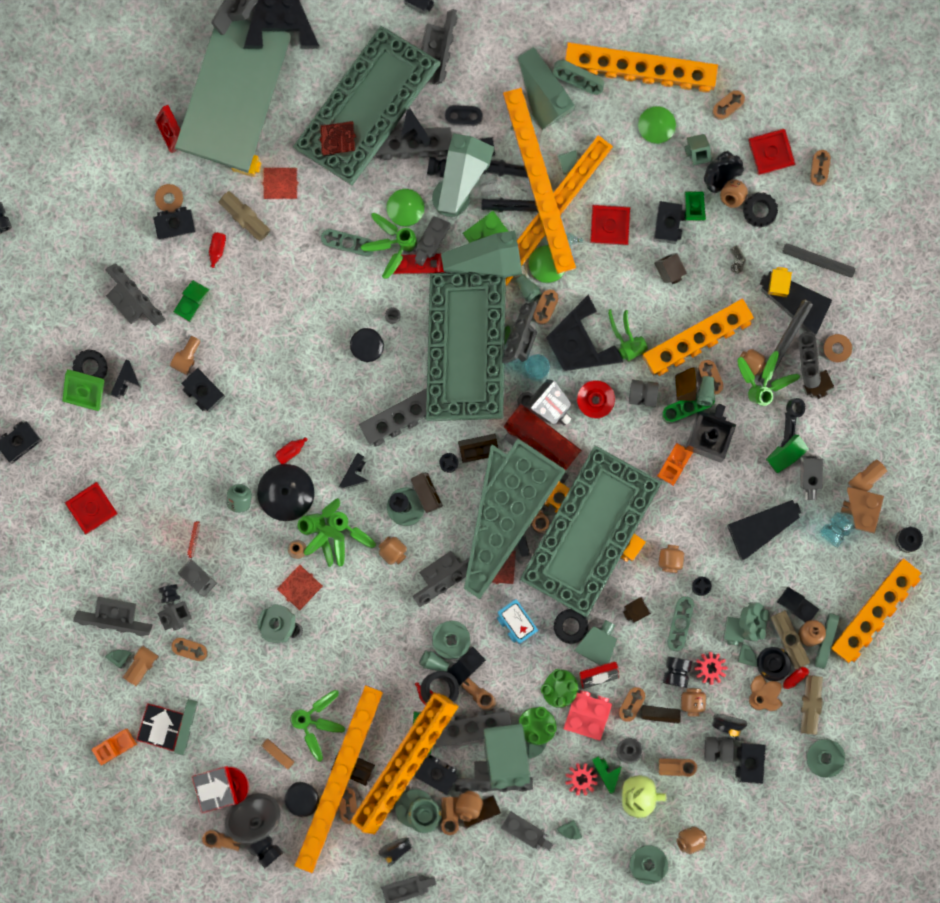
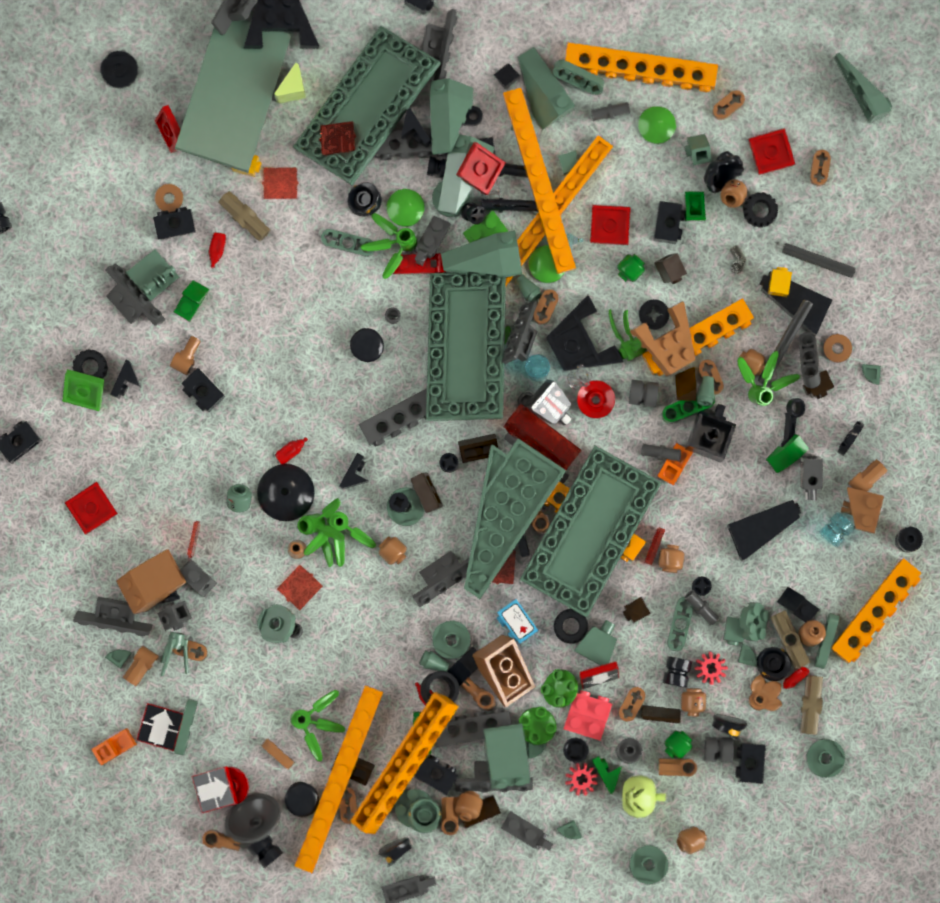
none -> black tile [100,51,138,89]
none -> medium nougat slope [116,549,186,614]
none -> sand green hinge [126,249,180,301]
none -> sand green plant [160,631,189,677]
none -> yellowish green slope [274,63,306,103]
none -> black piece [347,183,382,217]
none -> sand green wedge [430,78,474,155]
none -> tile [456,142,506,195]
none -> black wheel [461,202,485,225]
none -> medium nougat slope [472,635,535,707]
none -> black slope [493,63,520,89]
none -> black wheel [563,737,589,763]
none -> clear brick [567,365,593,390]
none -> dark grey pin [591,102,631,122]
none -> green head [617,254,645,282]
none -> medium nougat wing [630,301,696,376]
none -> black gear [639,299,669,330]
none -> dark grey pin [641,443,681,462]
none -> clear red tile [644,527,665,566]
none -> green head [664,730,693,759]
none -> dark grey pin [685,590,719,625]
none -> sand green wedge [834,53,892,124]
none -> black tile [837,421,864,456]
none -> sand green tile [861,364,881,385]

